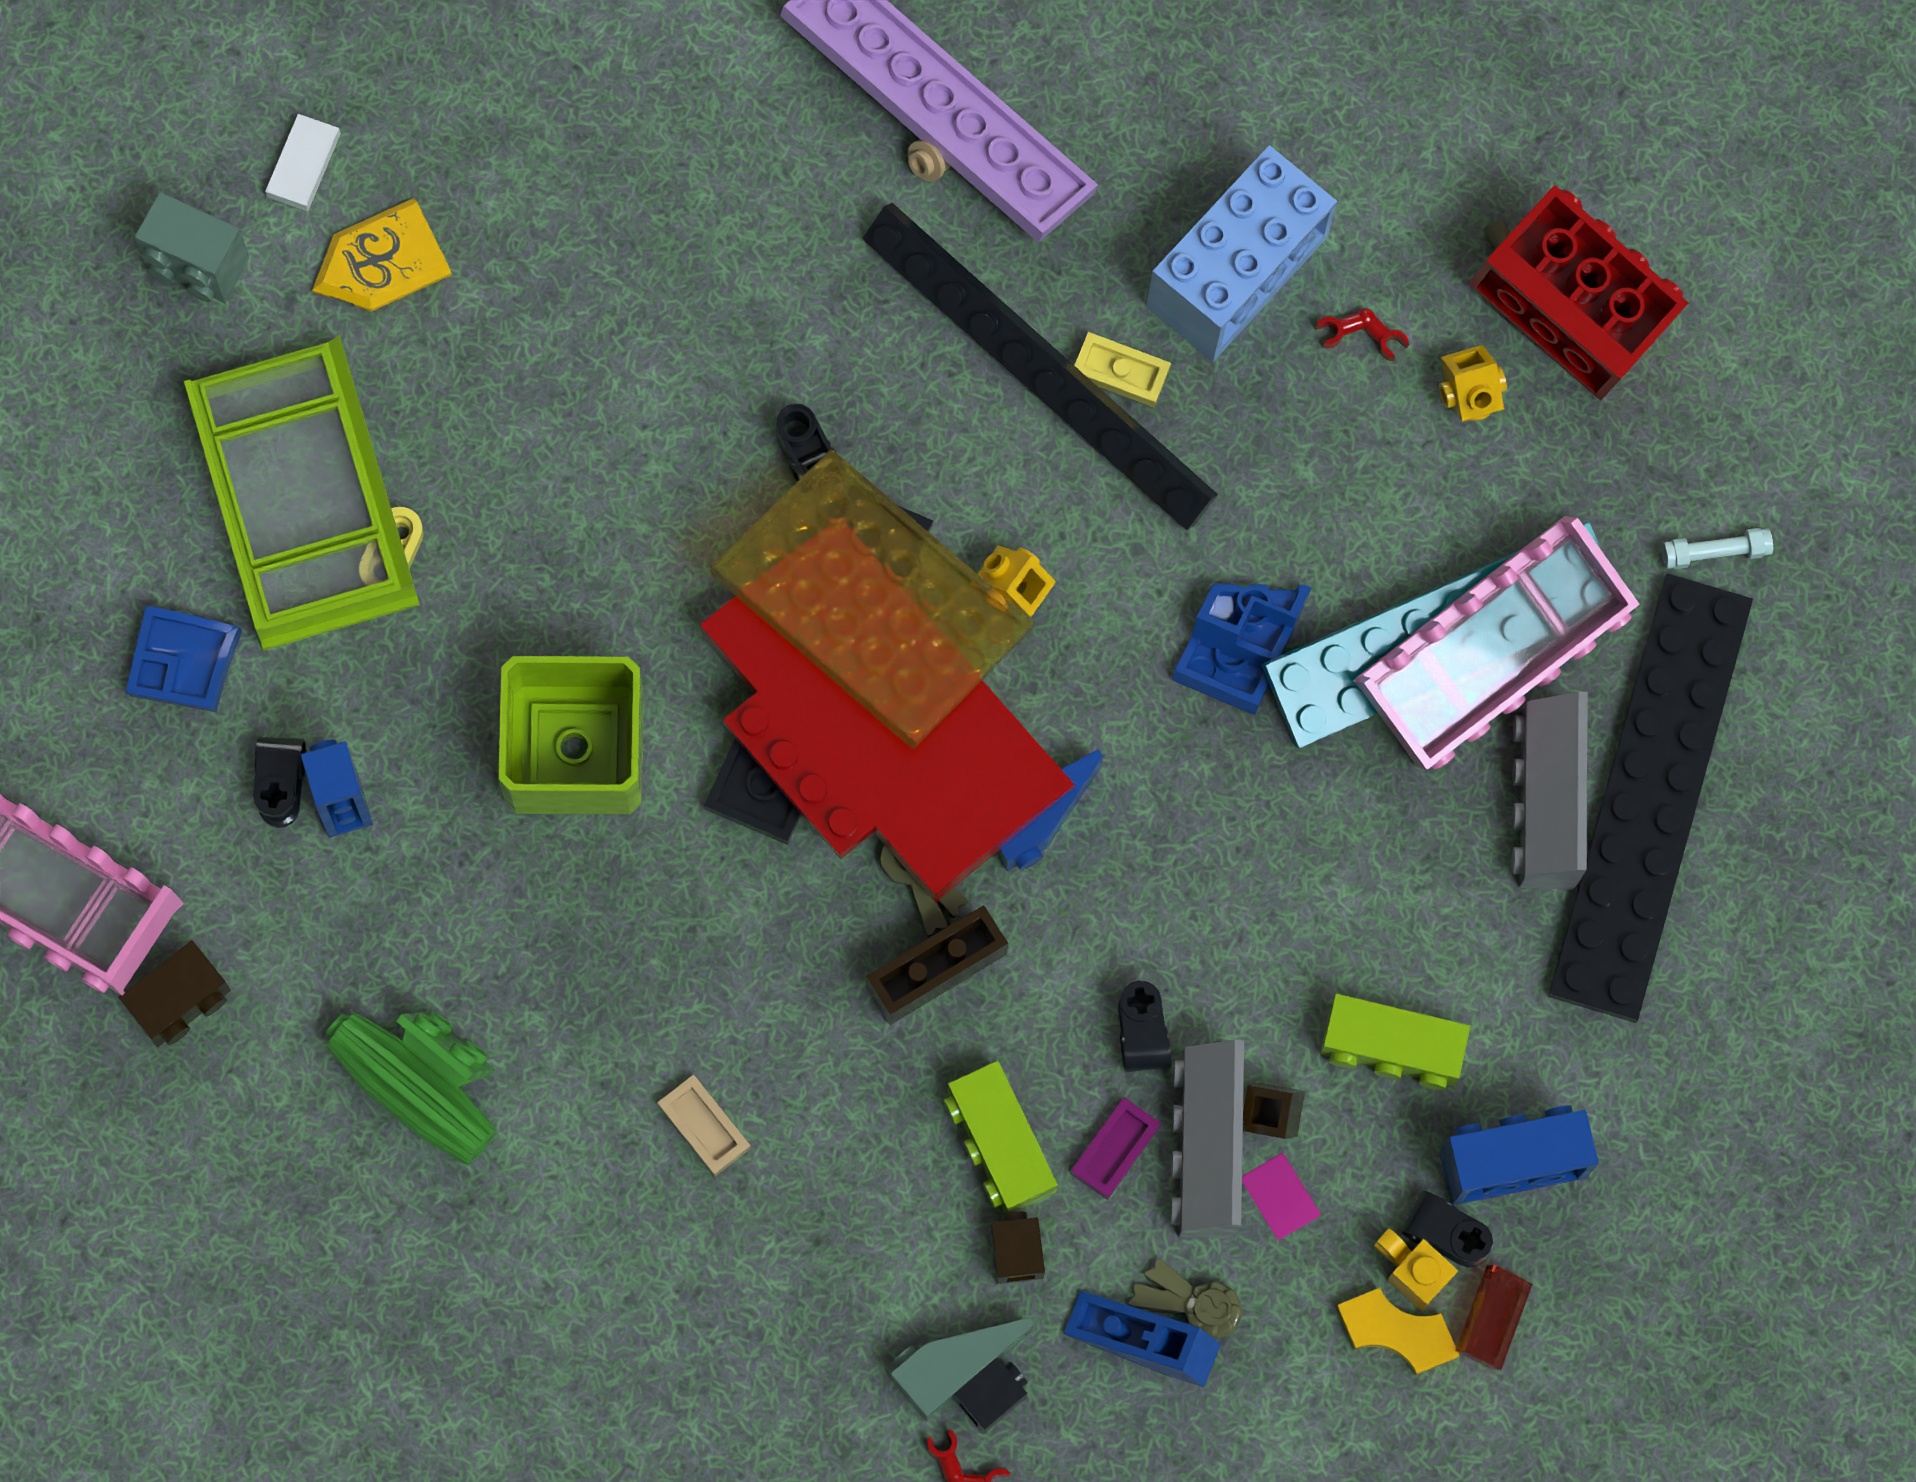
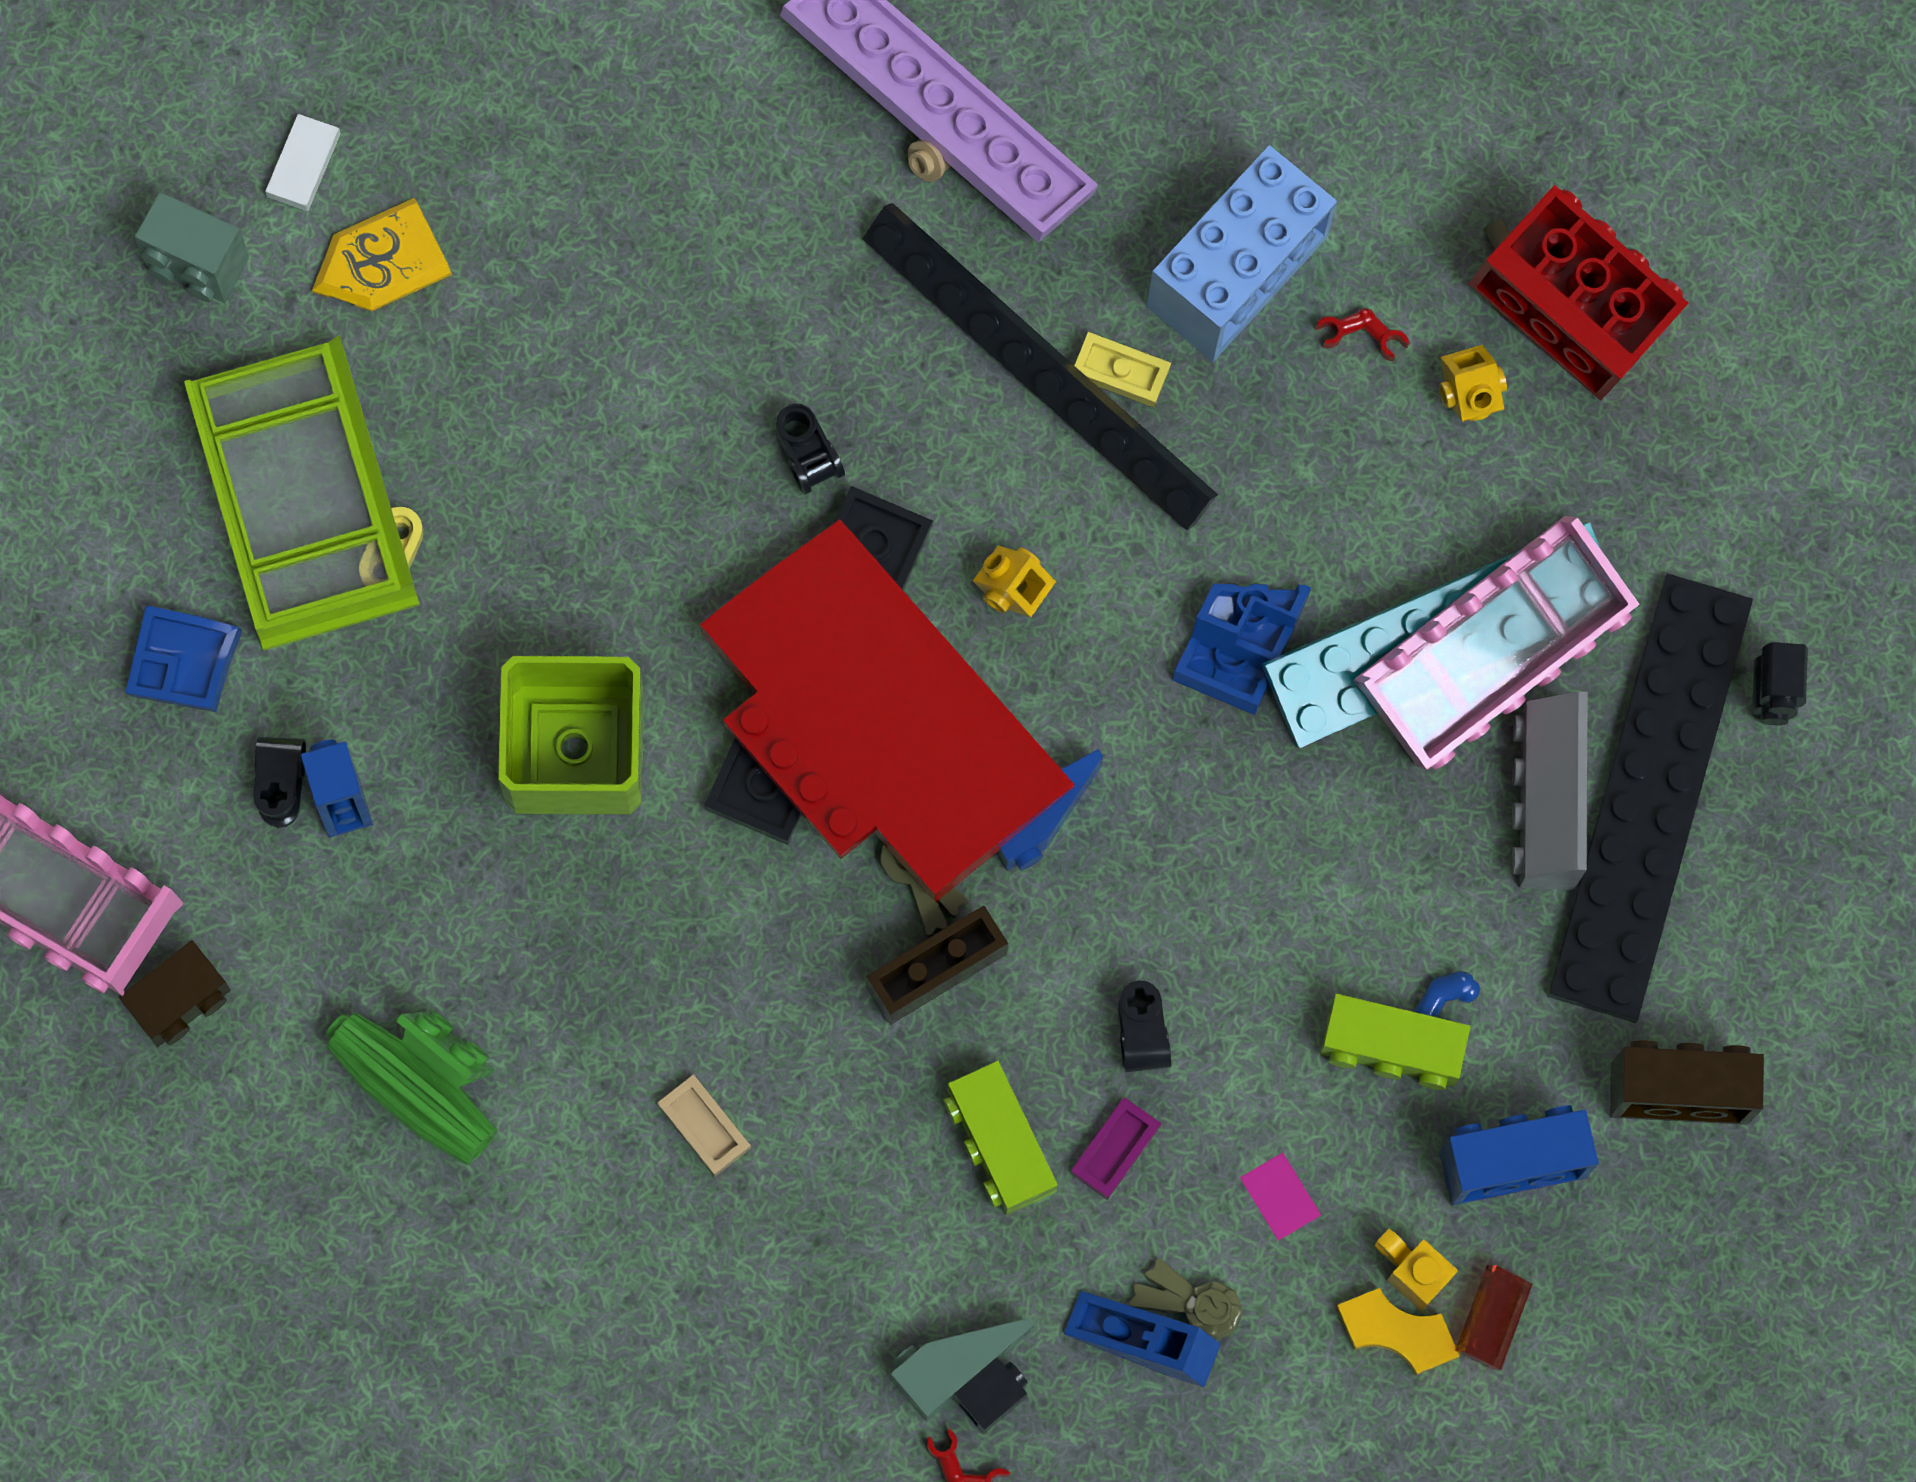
clear yellow plate [710,449,1034,750] -> none
dark brown brick [991,1211,1045,1284] -> none
light grey slope [1170,1040,1244,1239] -> none
dark brown brick [1243,1083,1305,1139] -> none
black piece [1400,1191,1493,1268] -> none
light aqua bar [1661,528,1773,569] -> none
none -> blue arm [1414,971,1480,1017]
none -> dark brown brick [1610,1040,1764,1125]
none -> black brick [1752,642,1808,726]

